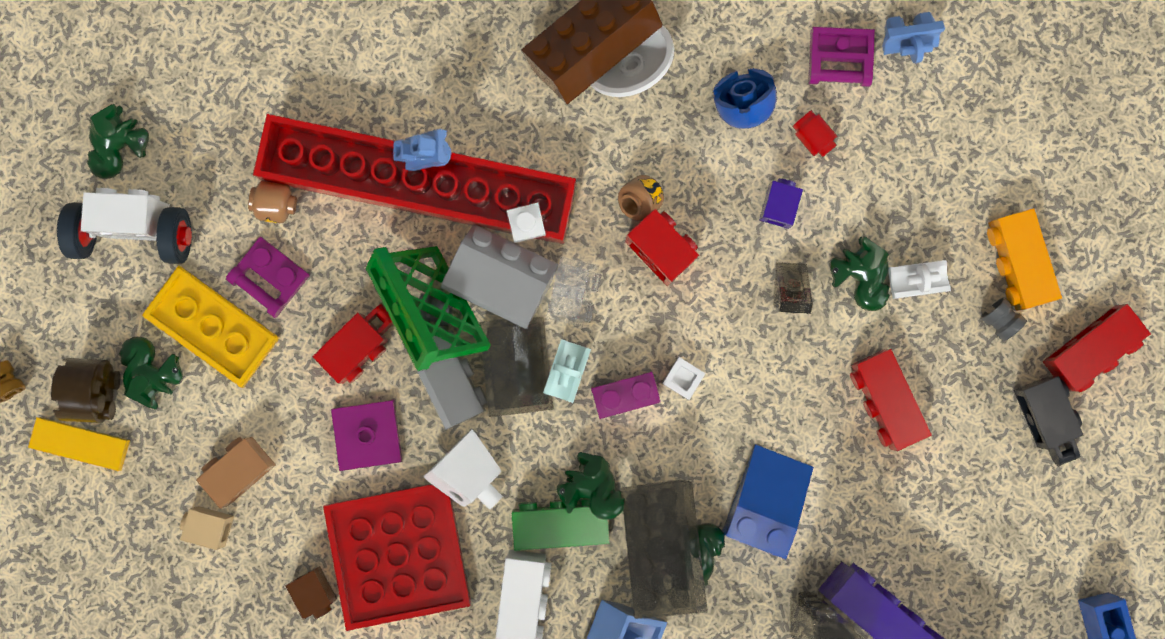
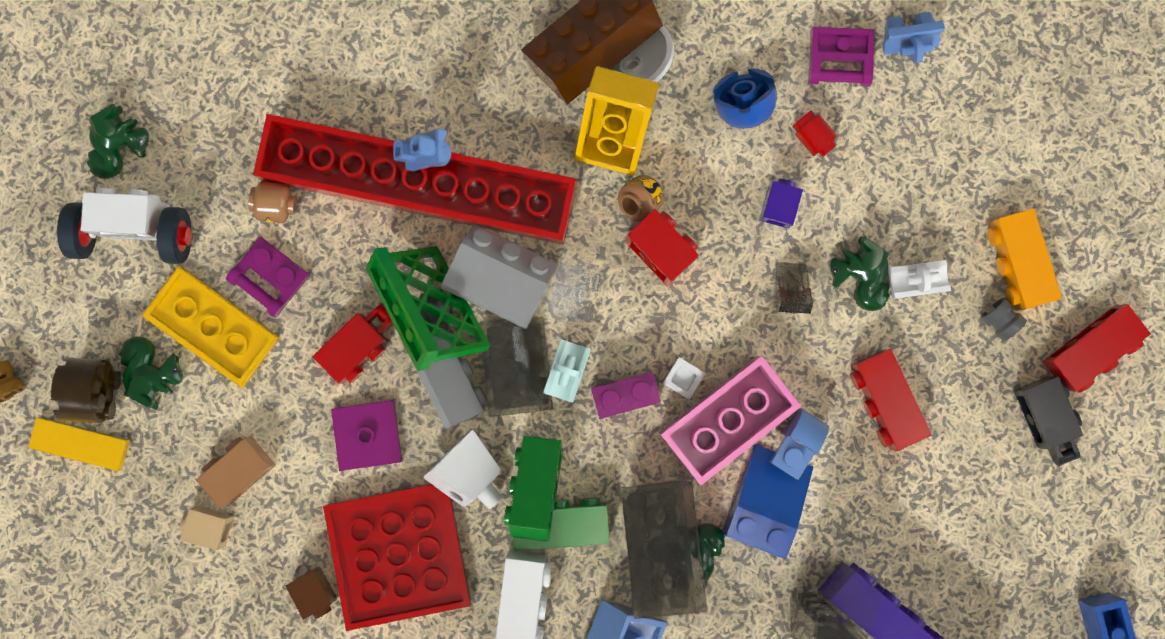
white plate [507,203,546,243] -> none
dark green animal [556,452,625,520] -> none
none -> green brick [504,436,563,542]
none -> yellow brick [574,66,659,176]
none -> bright pink brick [659,356,802,486]
none -> medium blue brick [769,408,829,480]

